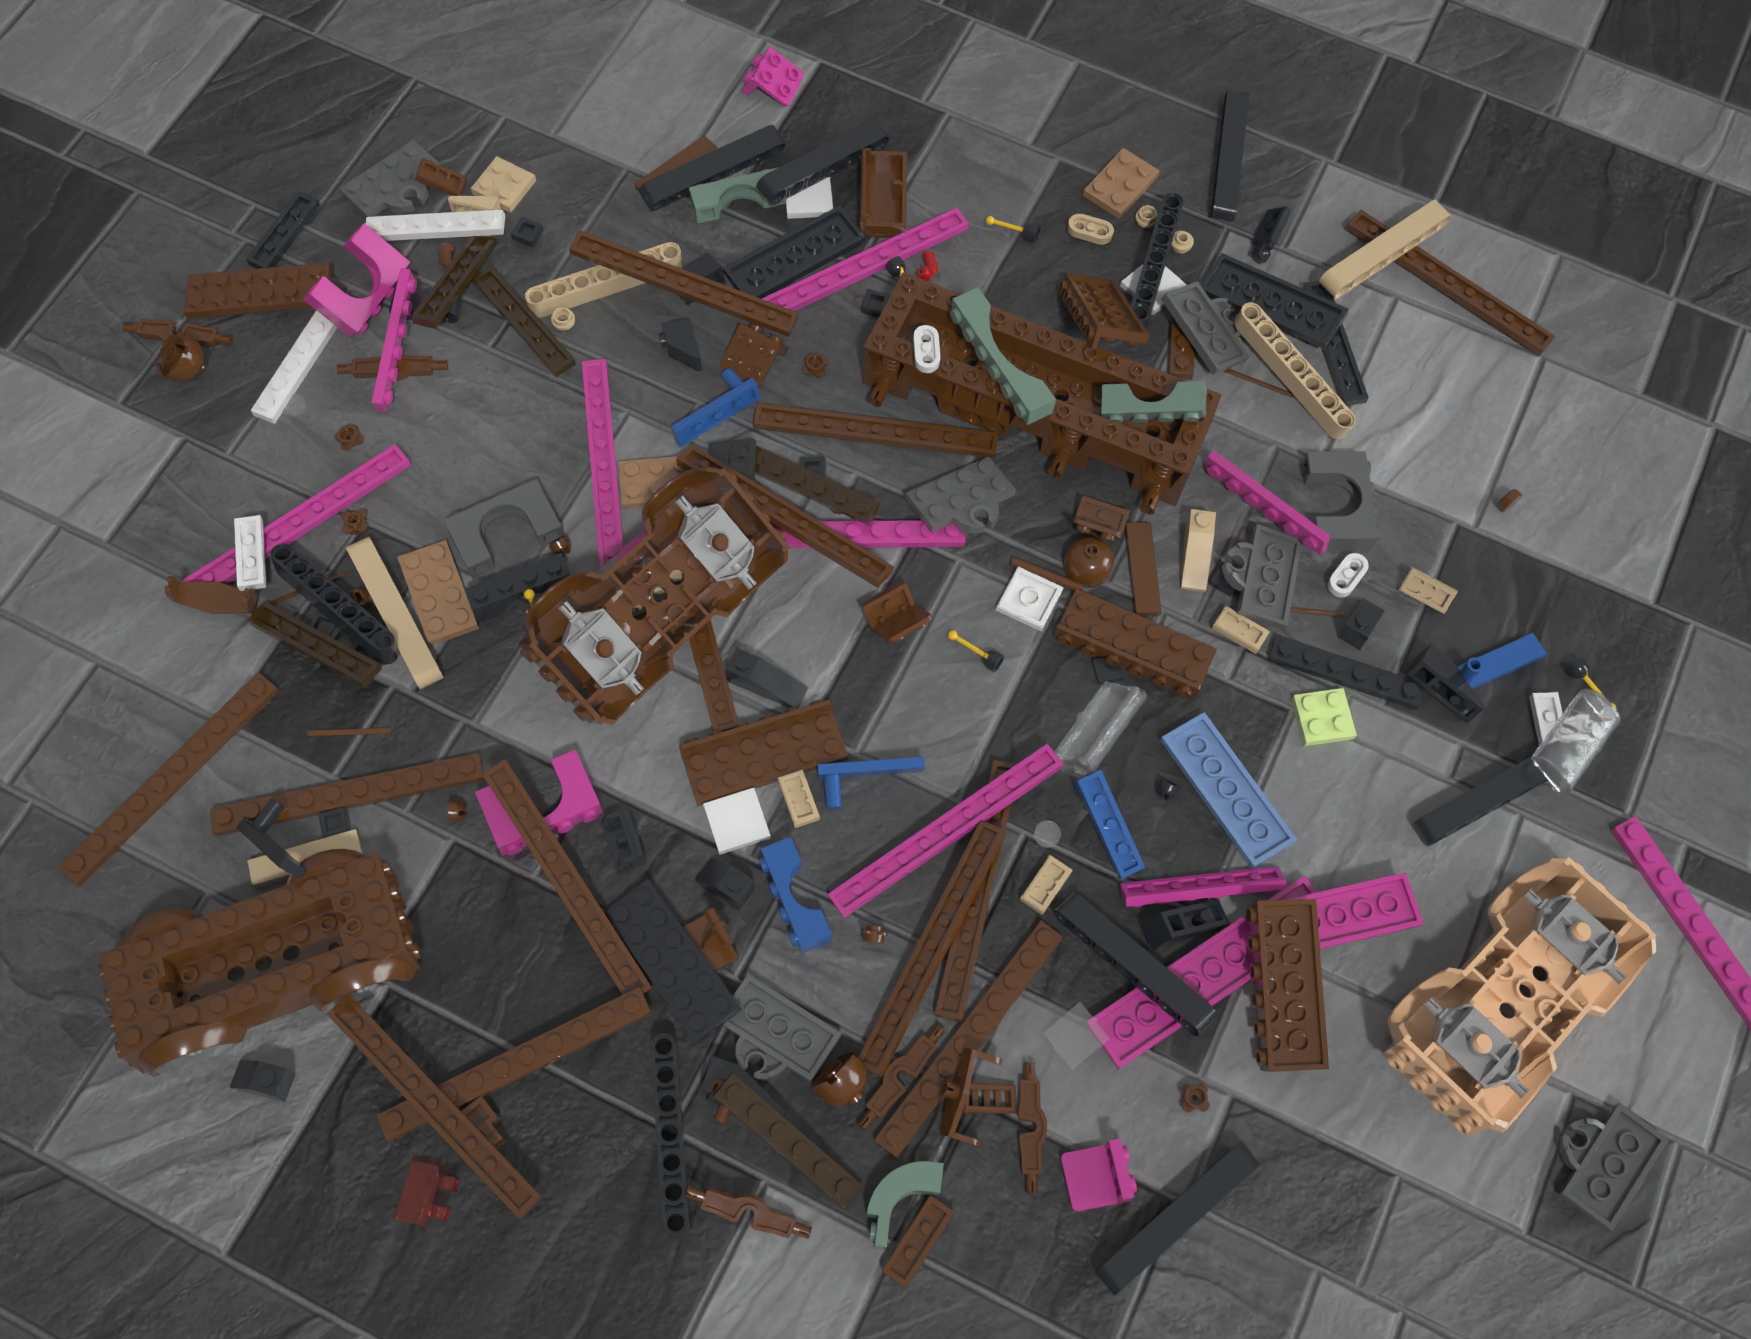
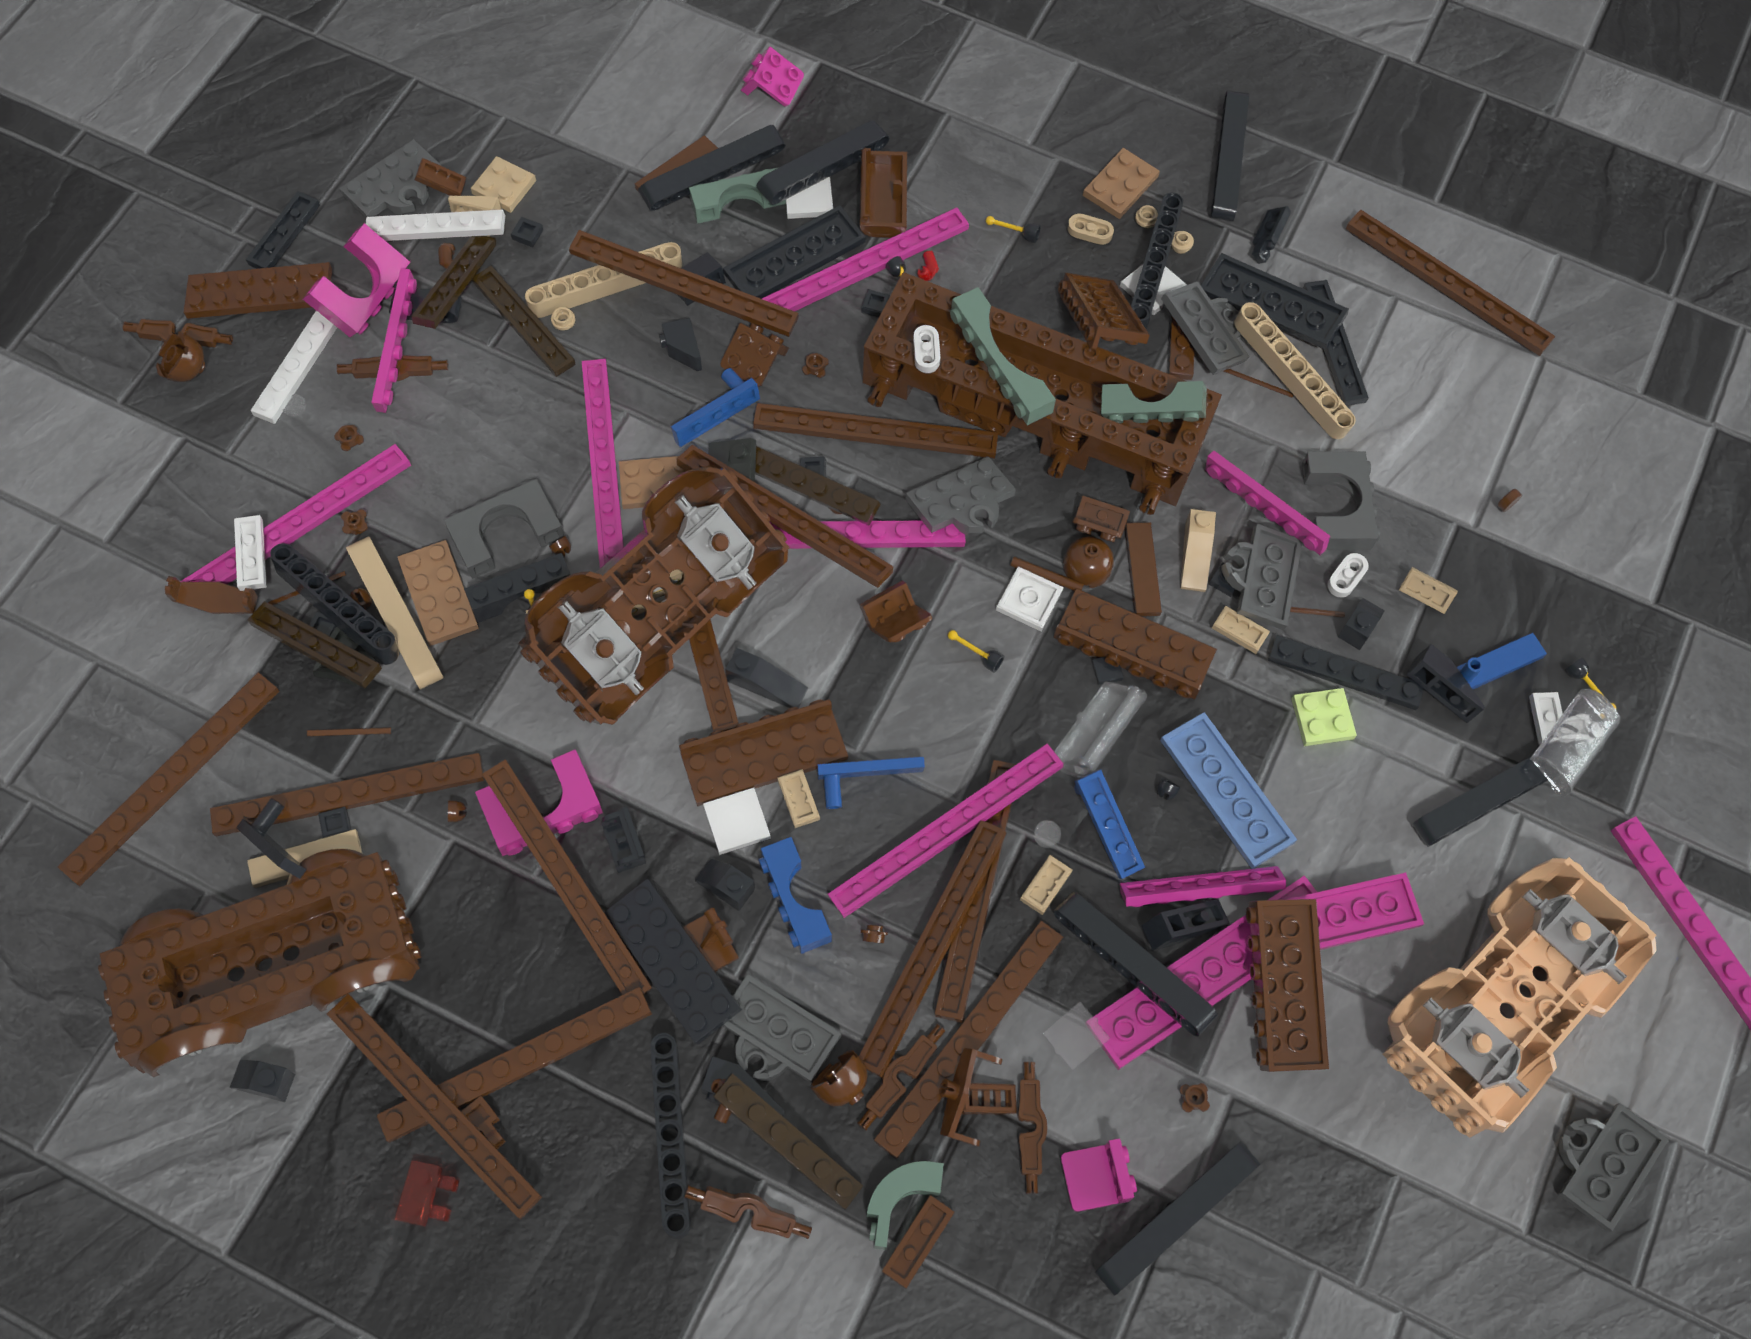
tan beam [1319,200,1452,299] -> none

